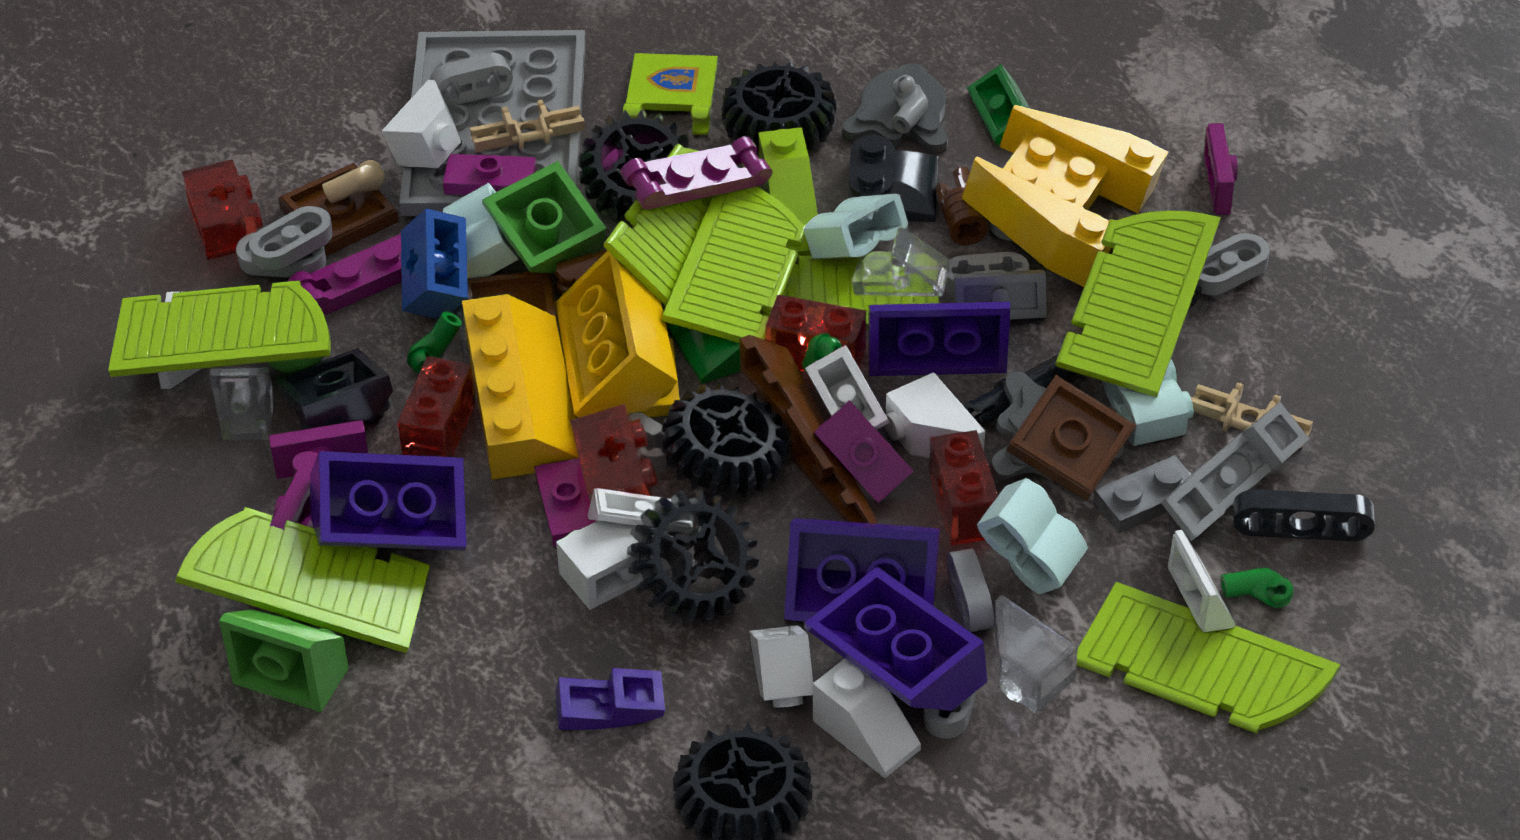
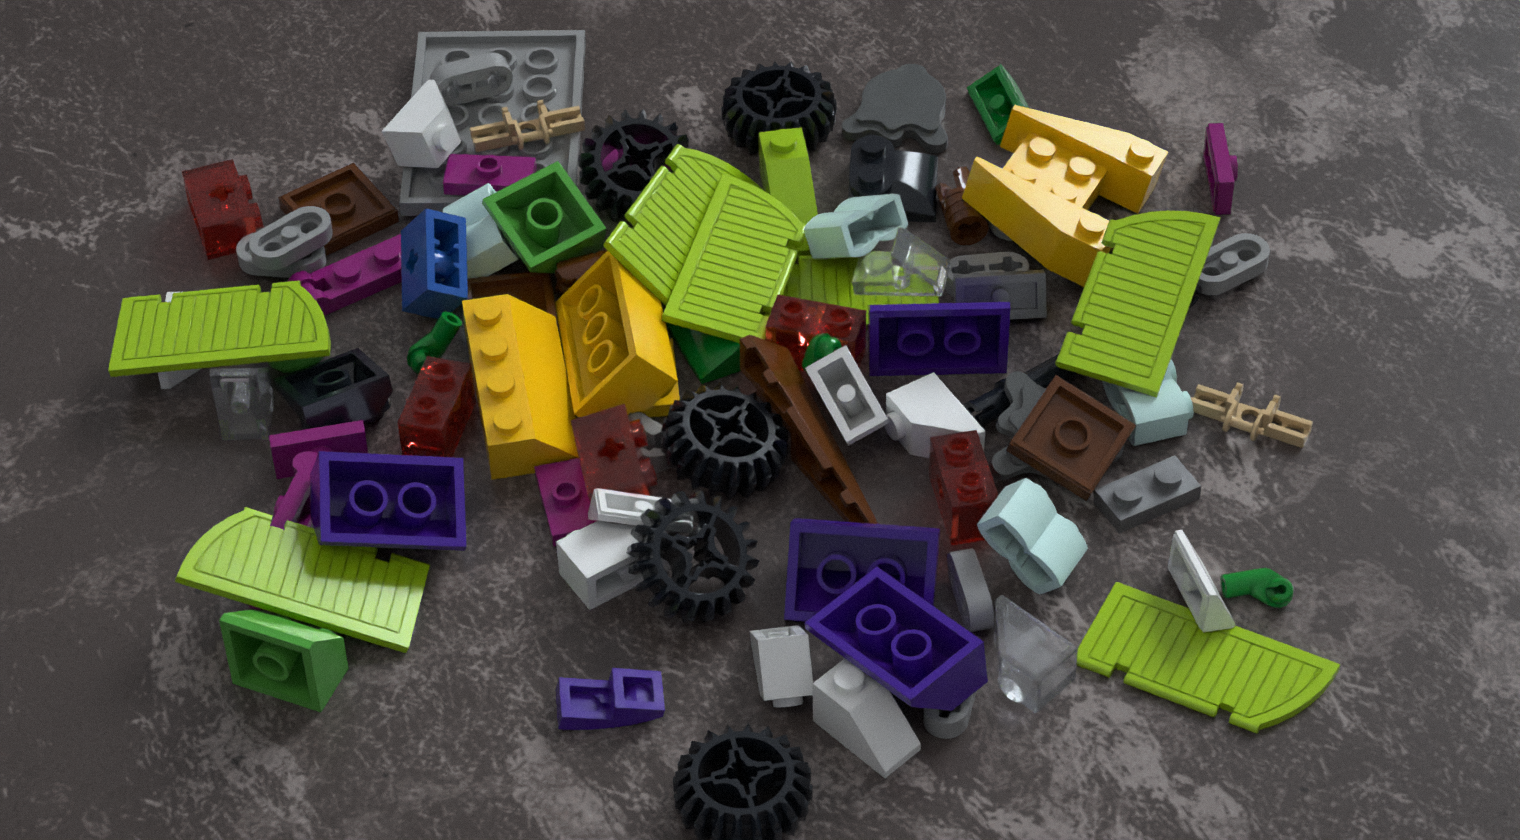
tan arm [322,160,385,204] -> none
magenta plate [620,137,773,209] -> none
lime flag [623,53,718,135] -> none
magenta plate [814,400,913,503] -> none
light grey arm [892,75,928,133] -> none
light grey slope [1161,402,1310,541] -> none
black beam [1233,489,1375,541] -> none

